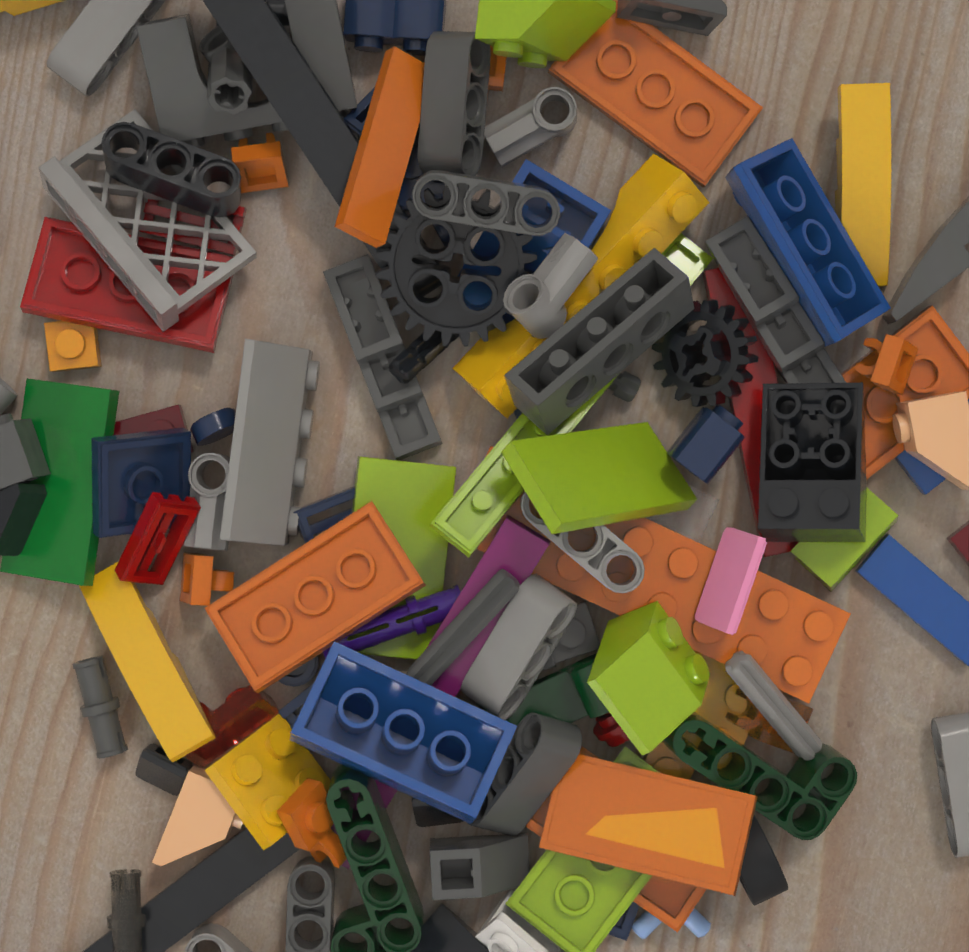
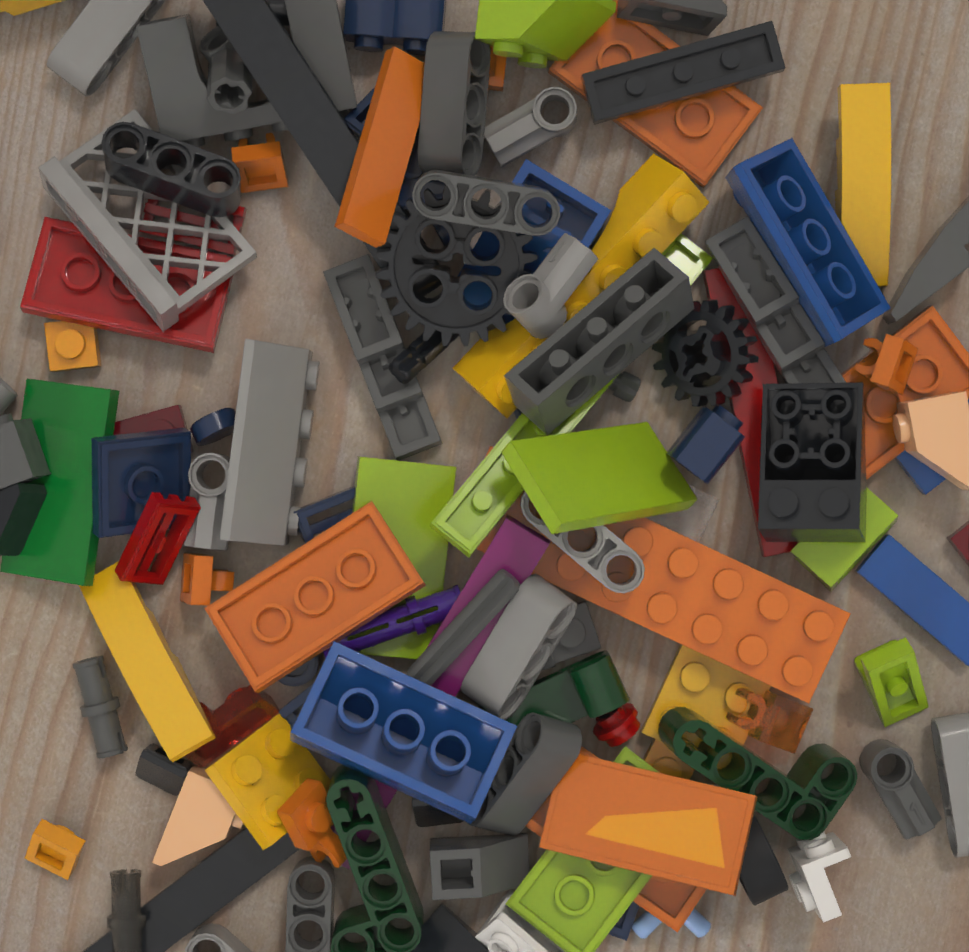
lime slope [587,601,710,755] -> none
bright pink slope [695,527,767,635] -> none
light grey axle [725,651,822,761] -> none
none -> light orange plate [24,819,86,880]
none -> black plate [581,21,786,125]
none -> white bracket [788,832,851,923]
none -> lime slope [854,637,929,727]
none -> dark grey piece [860,739,942,840]

